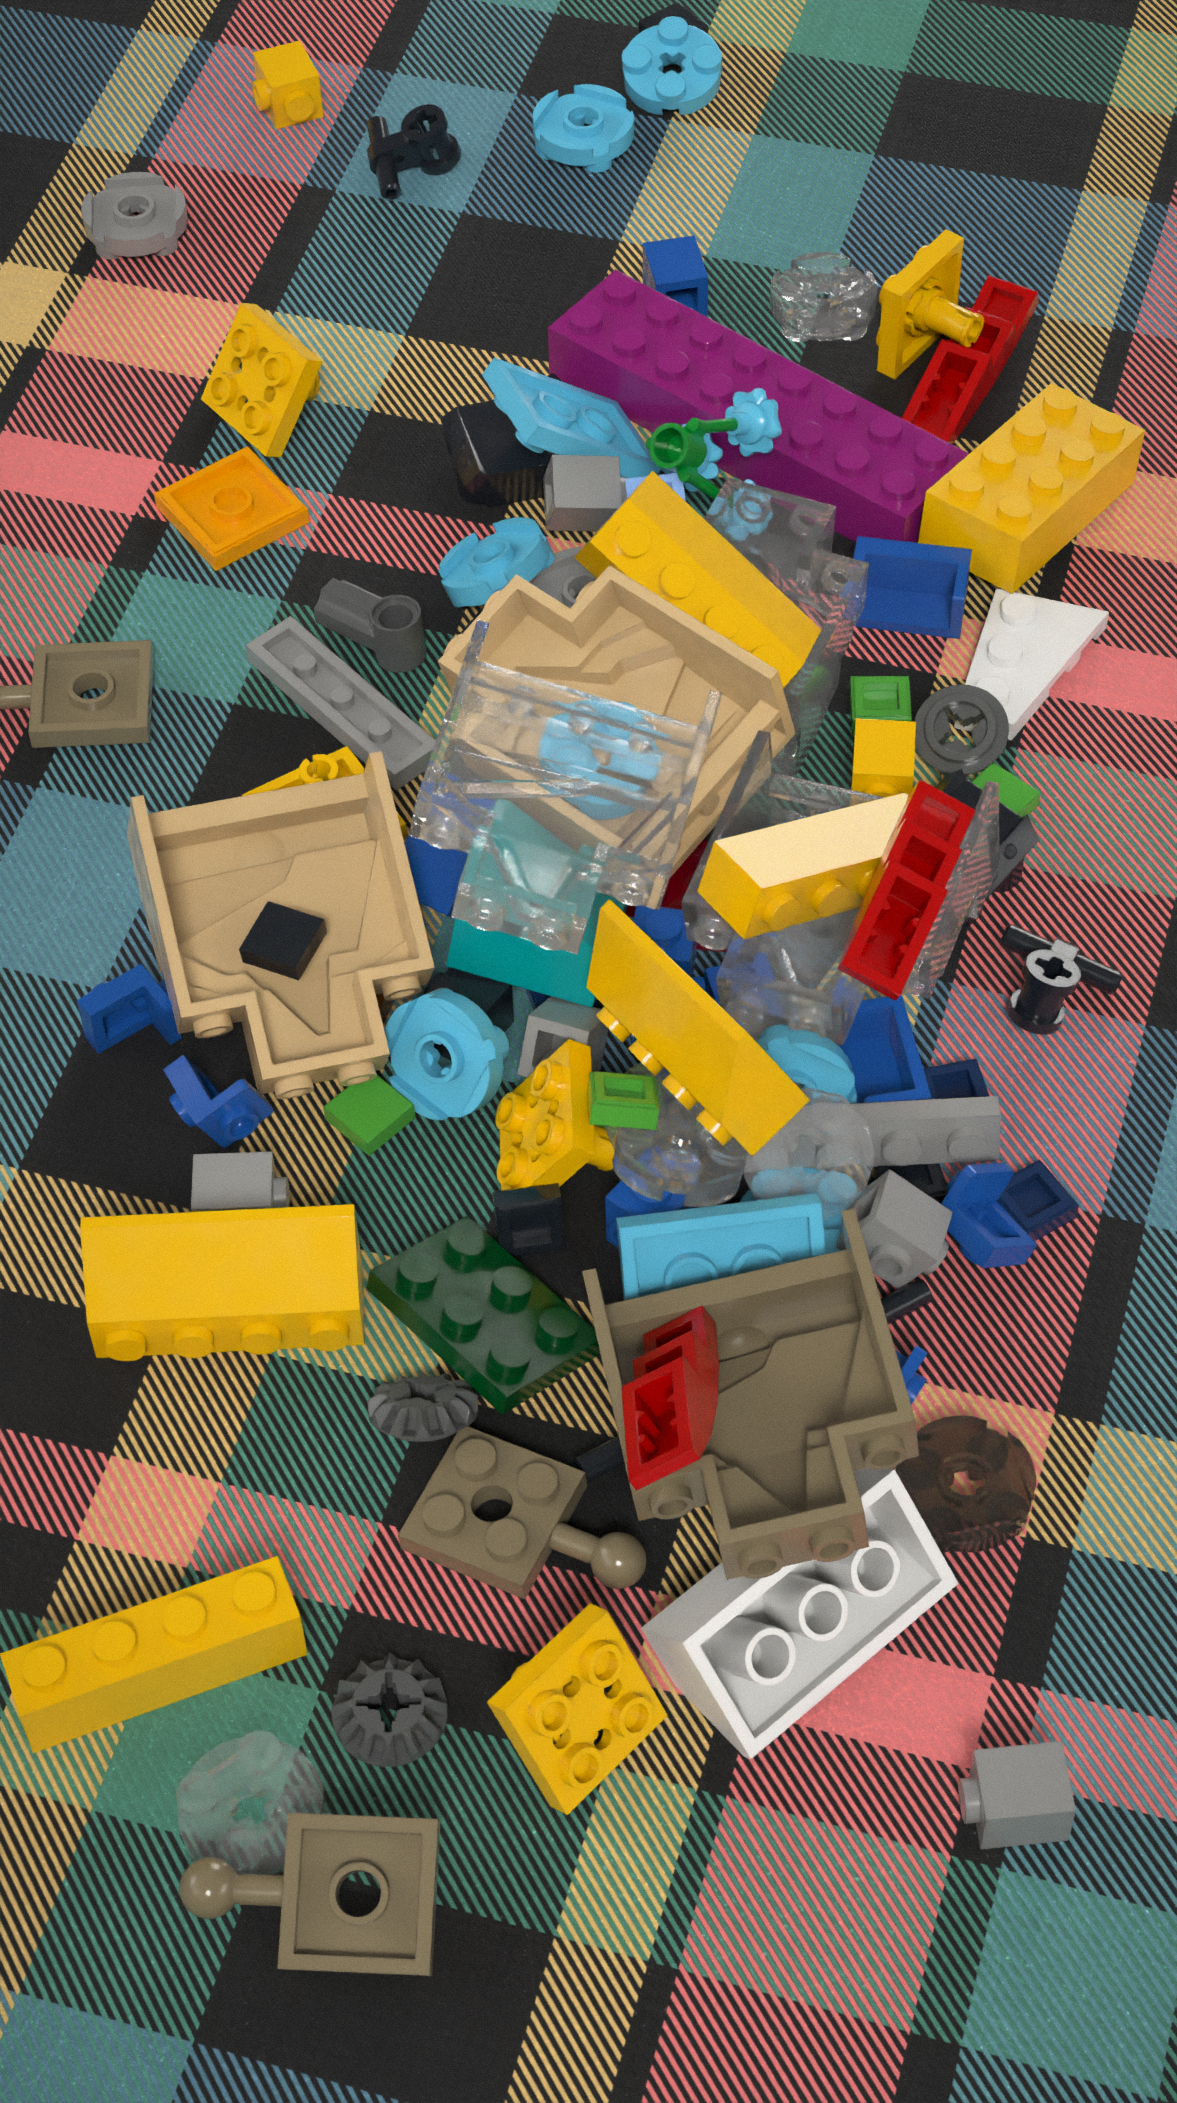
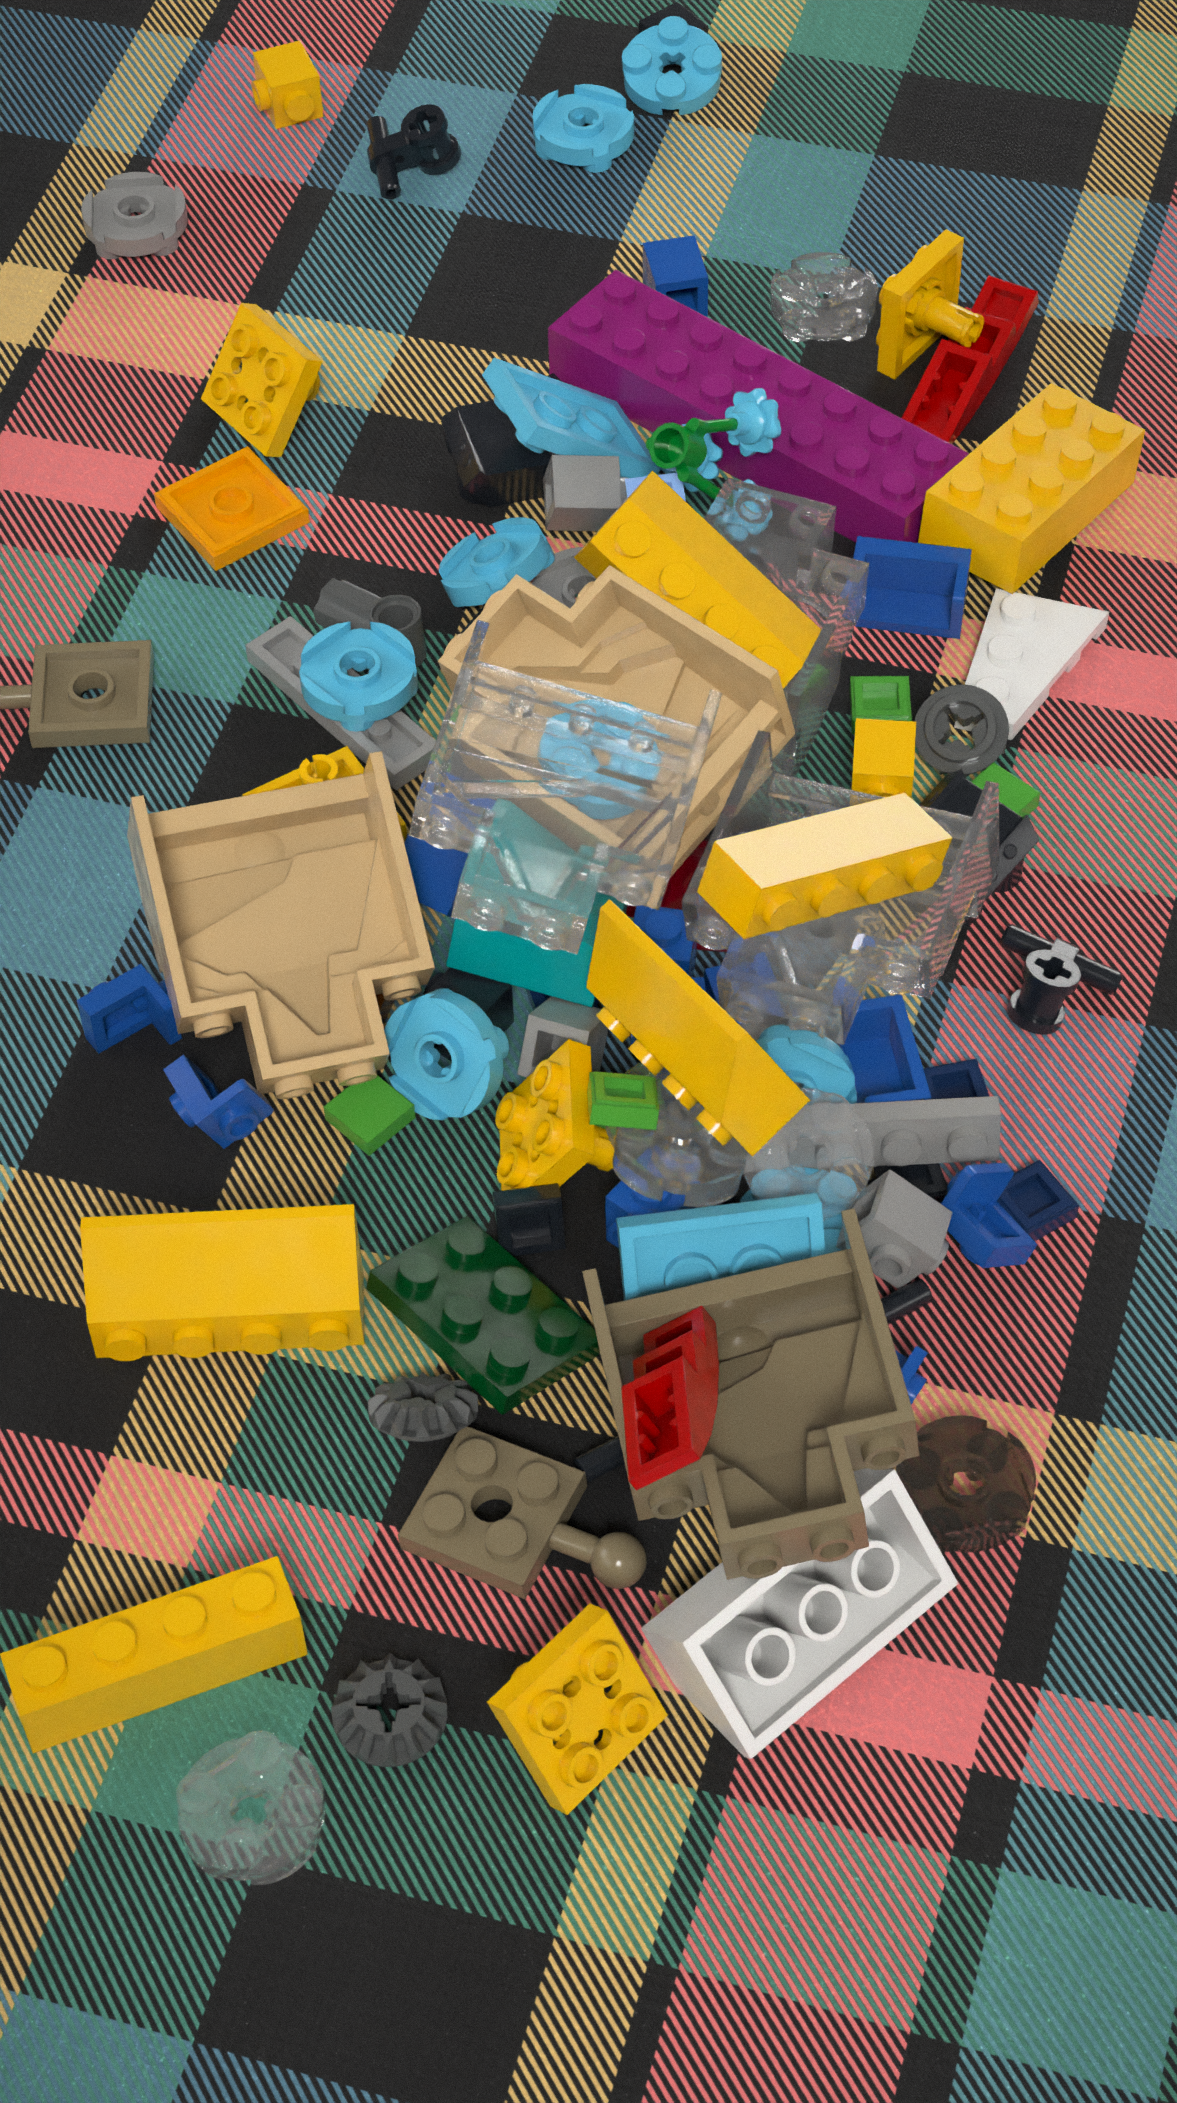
dark tan plate [179,1813,441,1976] -> none
light grey brick [191,1151,290,1212] -> none
black tile [239,901,327,981] -> none
red slope [837,779,976,1001] -> none
light grey brick [958,1741,1076,1850] -> none
none -> medium azure plate [299,622,418,732]

